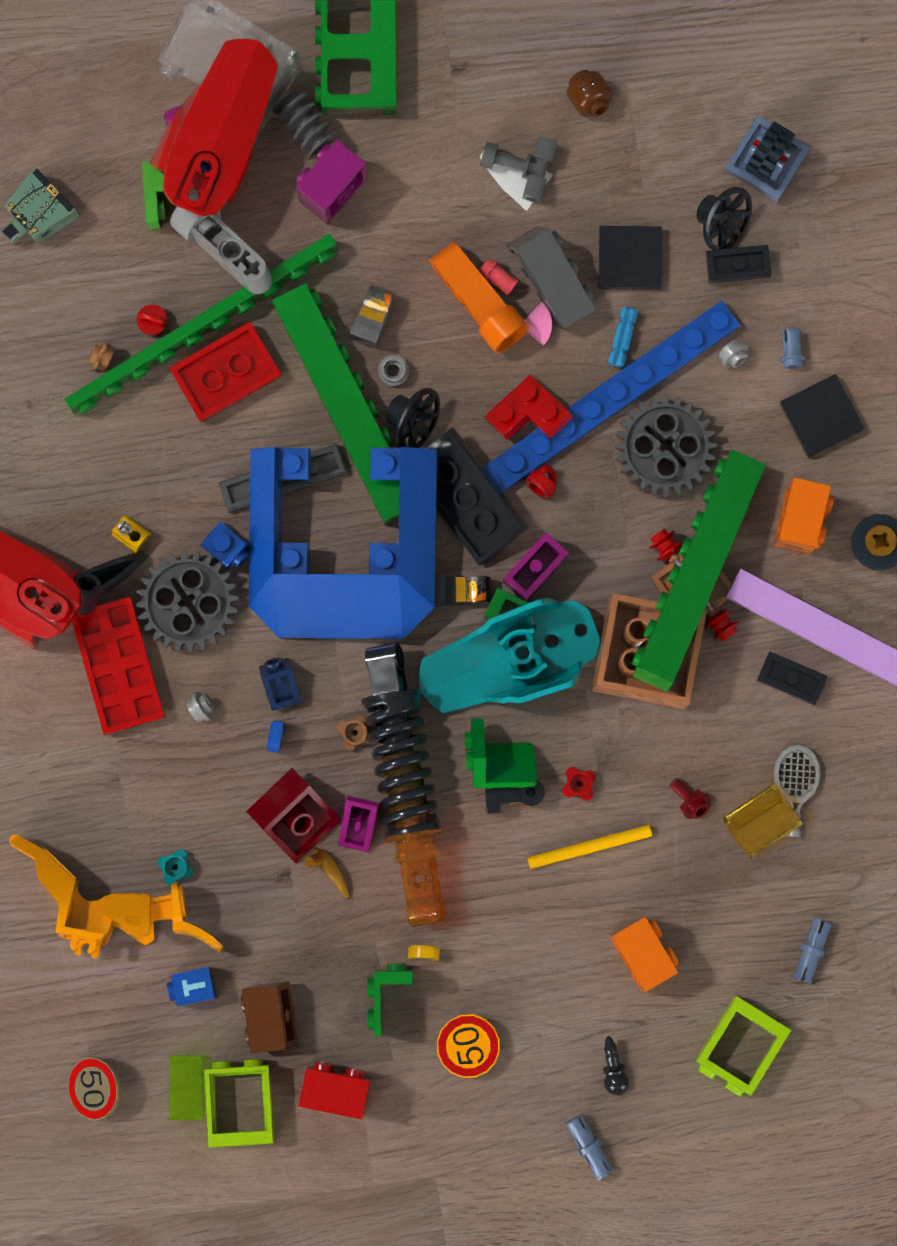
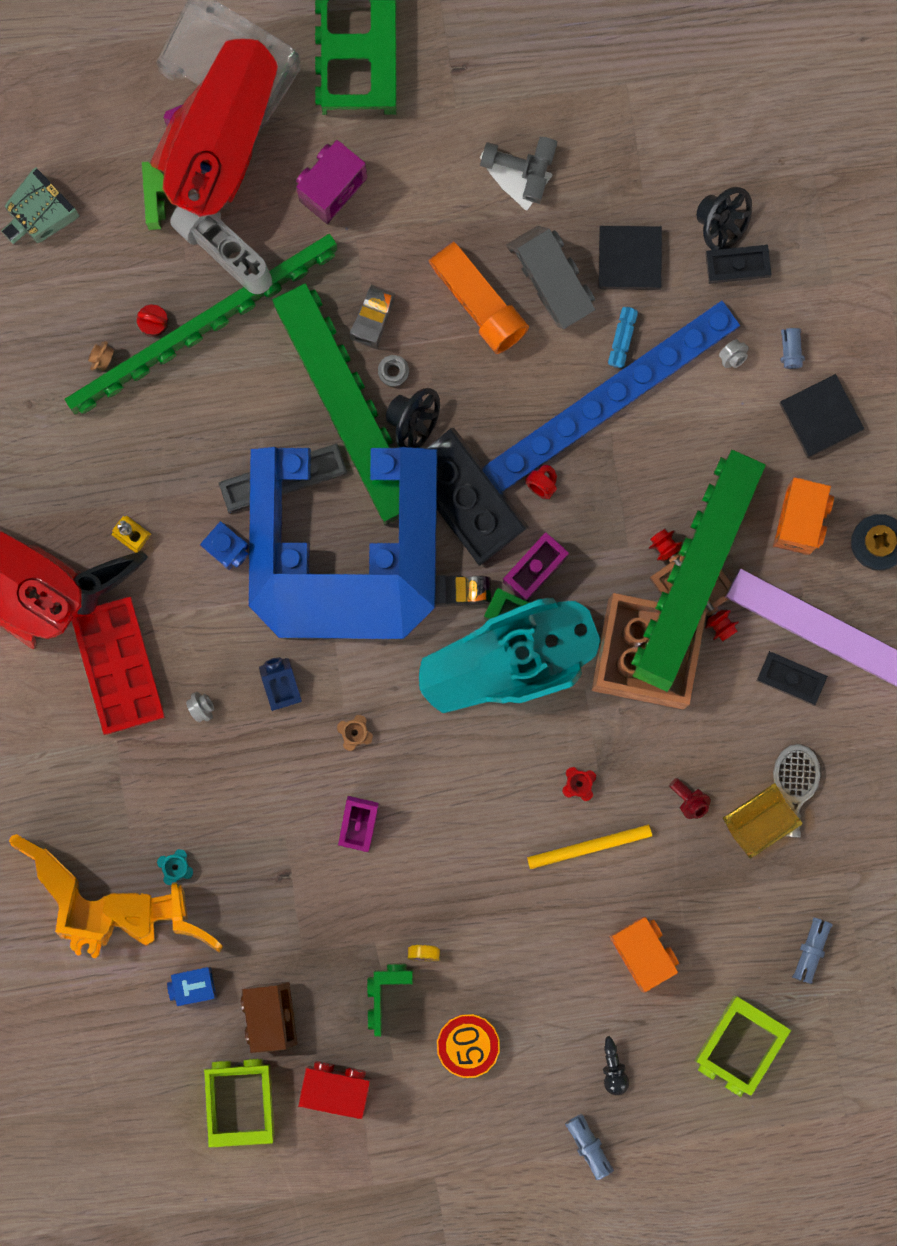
piece [68,1056,121,1121] -> none
dark grey gear [136,551,239,653] -> none
red plate [169,322,282,423] -> none
clear neon green tile [170,1055,203,1120] -> none
dark red slope [246,768,342,863] -> none
blue tile [267,720,286,753] -> none
dark grey piece [272,91,338,160] -> none
pearl gold bar [304,847,350,899] -> none
black piece [361,642,446,927] -> none
green bracket [465,718,537,789] -> none
coral pin [479,258,519,296] -> none
red plate [484,375,573,440] -> none
black leg [485,780,545,814] -> none
bright pink tile [525,302,552,347] -> none
reddish brown head [567,70,613,117] -> none
dark grey gear [614,395,717,498] -> none
sand blue plate [724,116,810,202] -> none

